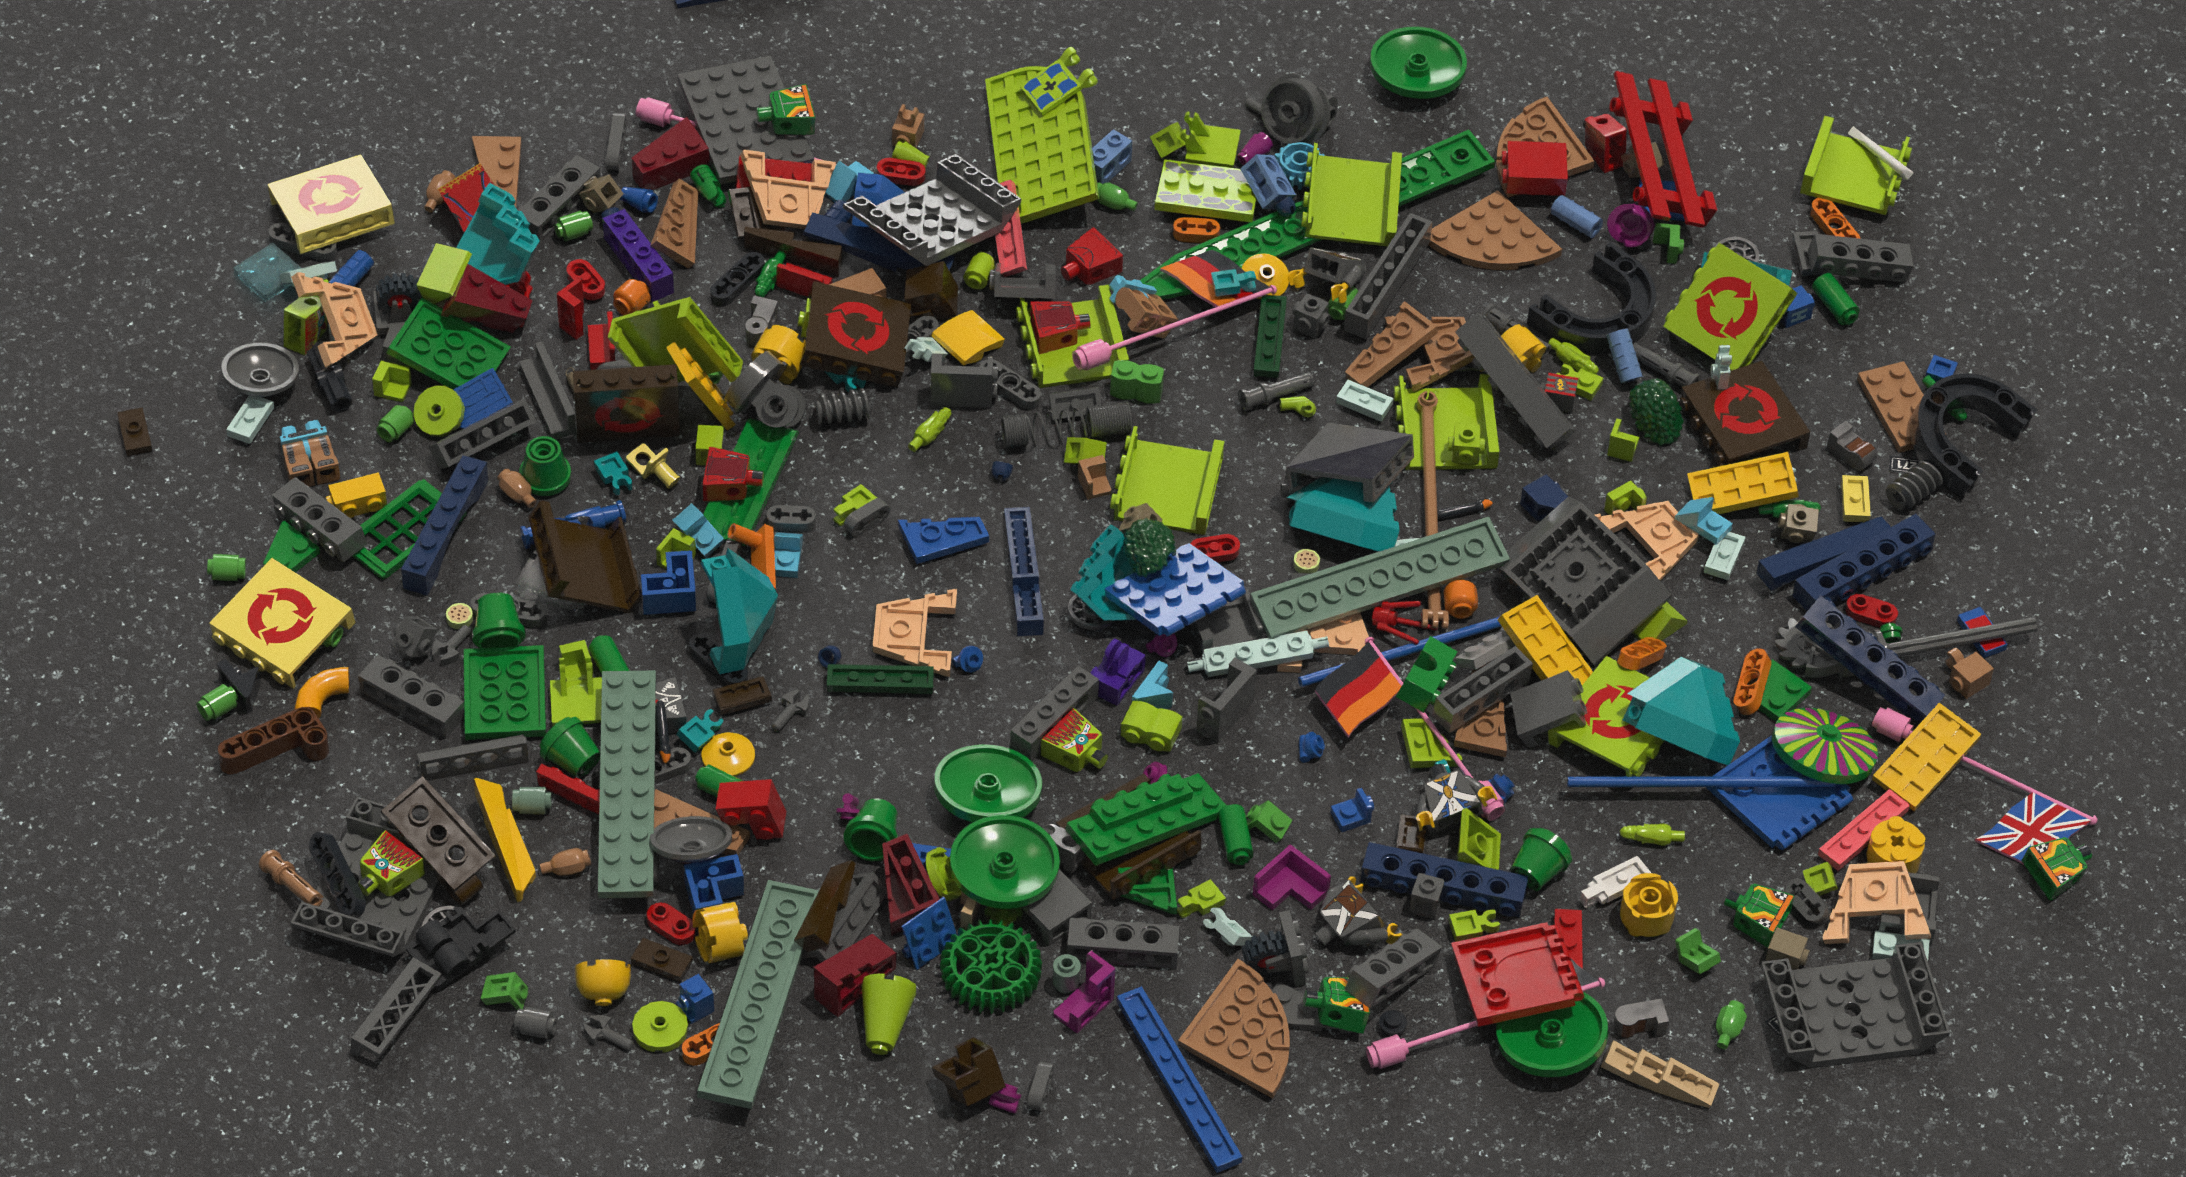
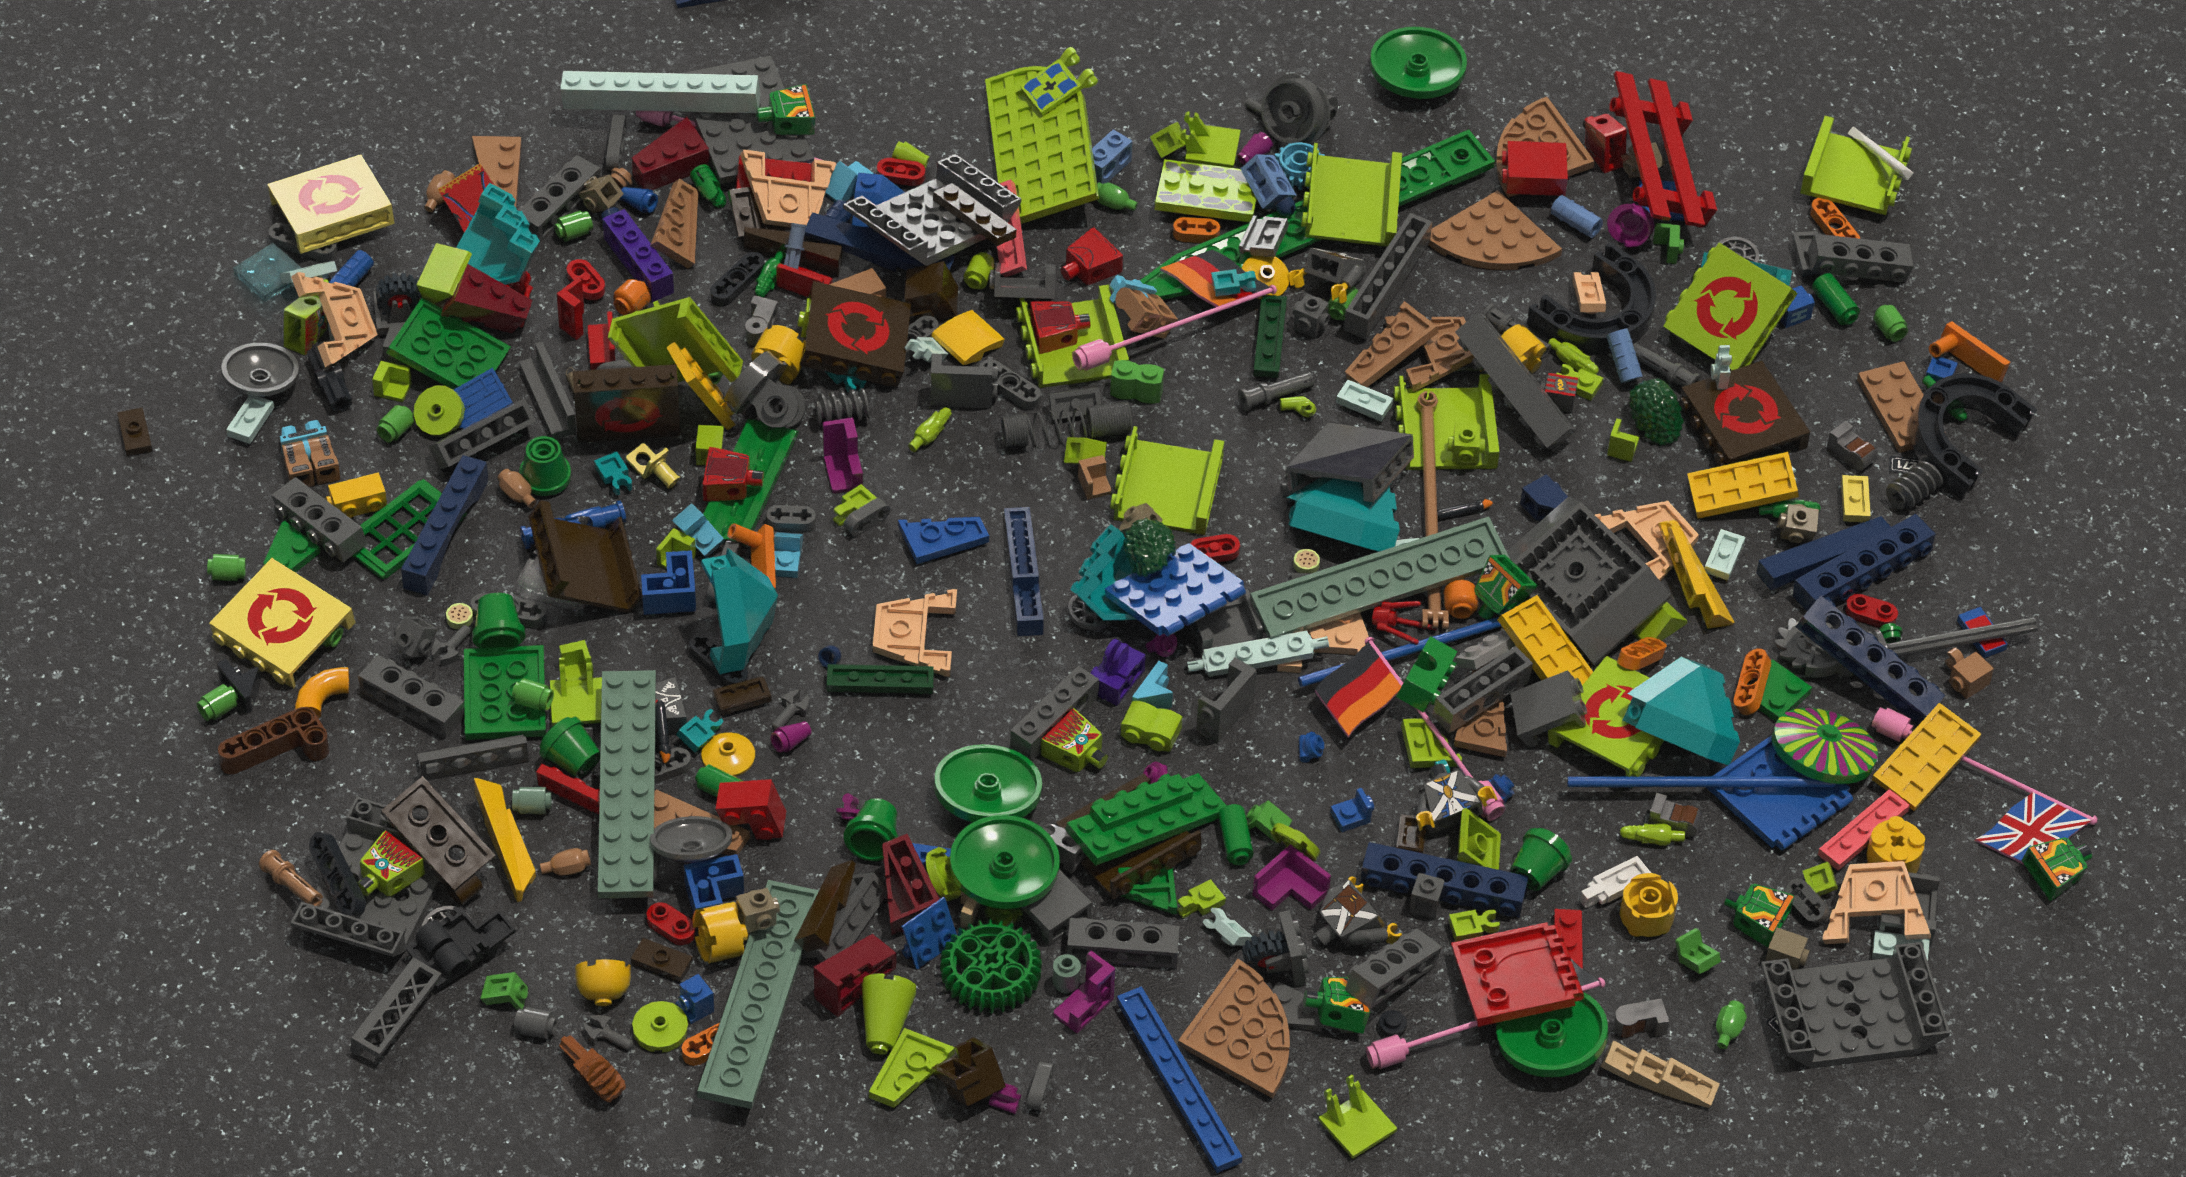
green brick [589,635,630,674] -> none
medium nougat brick [892,104,924,148] -> none
blue plate [952,646,983,672] -> none
dark blue hinge [991,461,1013,481] -> none
lime bracket [1604,481,1647,515] -> none
medium azure slope [1675,497,1733,545] -> none
none -> bright green brick [512,678,554,711]
none -> dark orange gear [559,1035,626,1102]
none -> light aqua brick [560,71,760,113]
none -> medium nougat plate [610,168,633,190]
none -> dark tan brick [736,887,780,933]
none -> magenta cone [770,721,812,753]
none -> sand blue axle [784,223,807,269]
none -> magenta panel [823,418,863,494]
none -> lime wing [869,1028,955,1108]
none -> dark brown plate [933,183,1017,246]
none -> plate [1239,216,1289,257]
none -> lime plate [1270,823,1321,862]
none -> lime plate [1318,1075,1397,1159]
none -> green torso [1475,555,1538,620]
none -> light nougat plate [1573,272,1606,314]
none -> flat silver leg [1648,793,1702,837]
none -> yellow wedge [1658,520,1734,629]
none -> bright green brick [1873,305,1908,342]
none -> orange piece [1929,321,2010,382]

